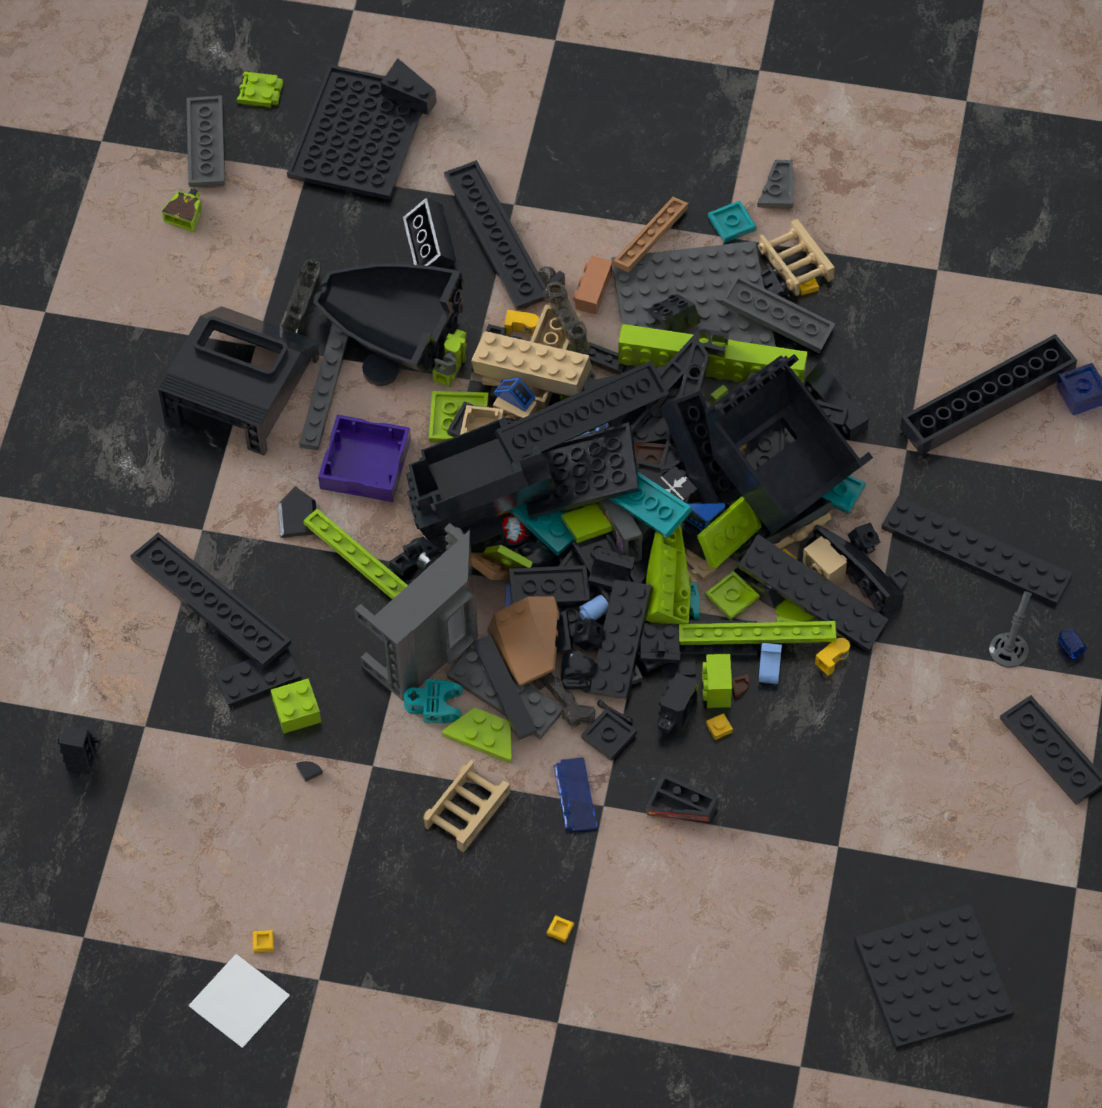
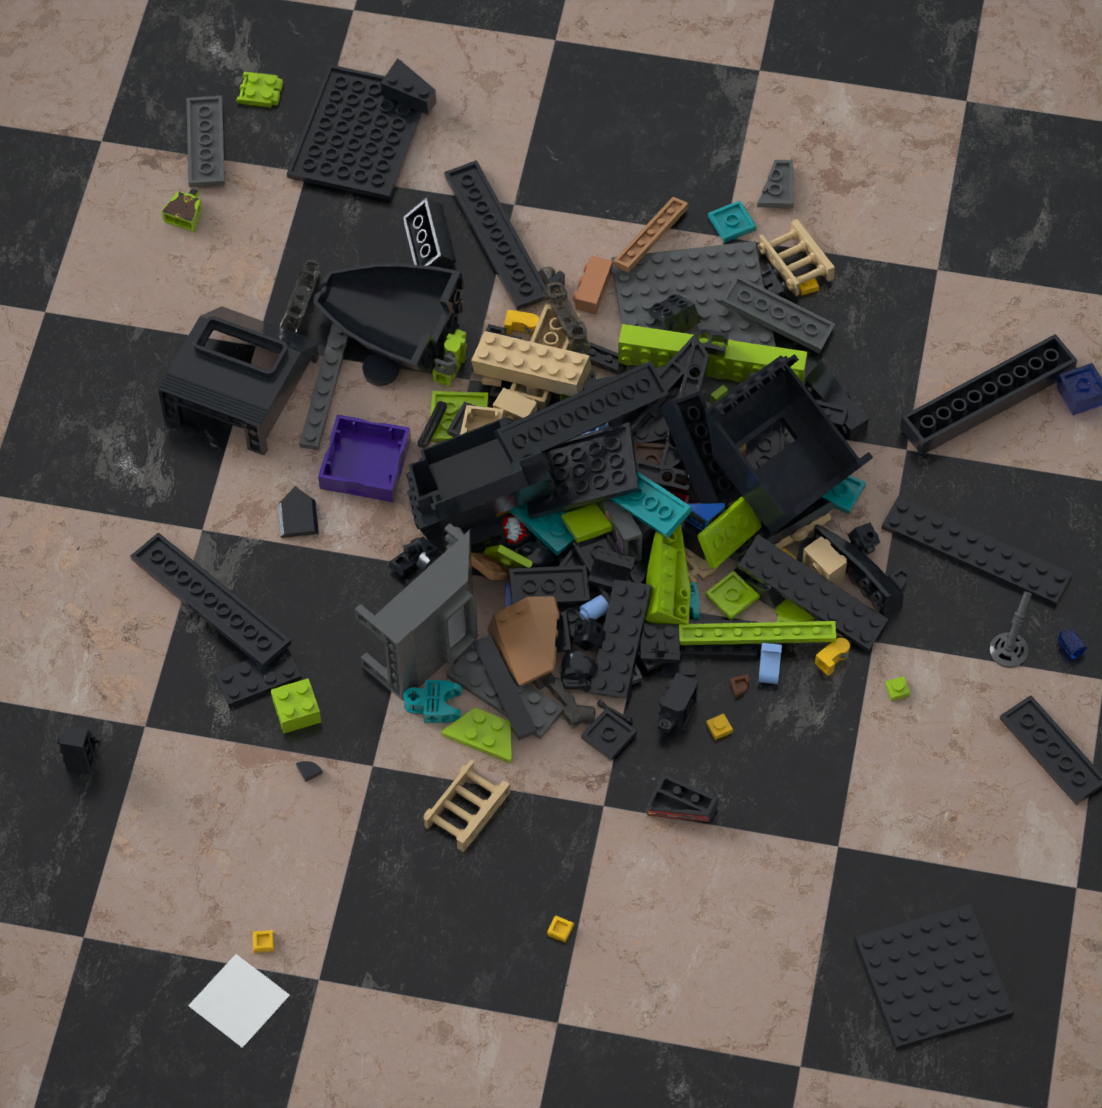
lime plate [304,509,408,600] -> none
blue slope [494,378,536,412] -> none
clear blue windscreen [553,757,597,832] -> none
black sticker [654,466,697,500] -> none
lime brick [702,654,732,708] -> none
none -> black axle [417,401,447,449]
none -> lime plate [885,676,910,701]

